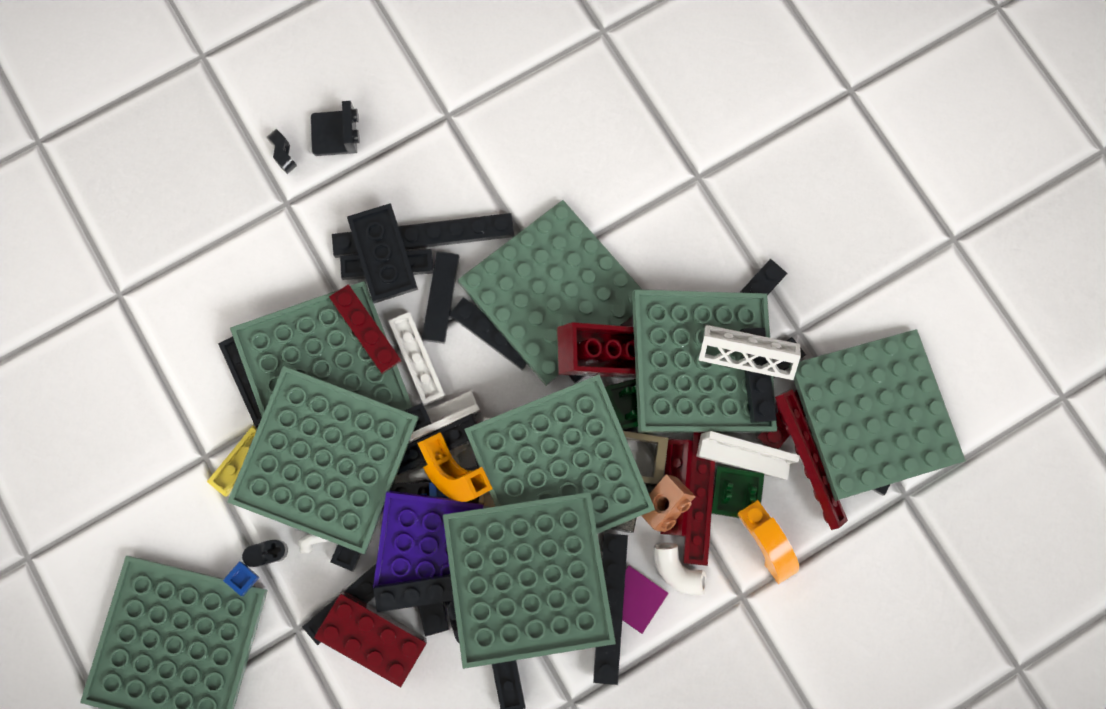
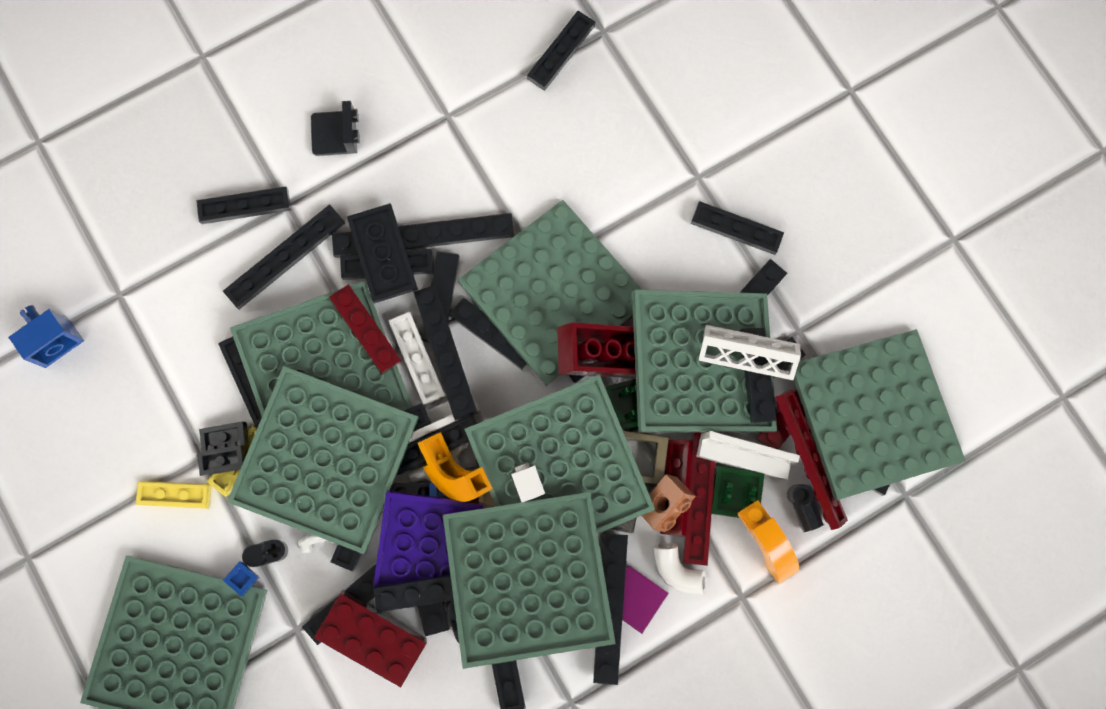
black piece [266,129,297,174] -> none
none -> blue brick [8,305,84,368]
none -> light yellow tile [135,481,212,509]
none -> black plate [196,186,291,224]
none -> black slope [197,421,248,476]
none -> black plate [223,204,345,310]
none -> black plate [413,285,478,420]
none -> white brick [511,463,545,502]
none -> black plate [527,10,596,91]
none -> black plate [690,201,784,255]
none -> black piece [787,484,824,532]

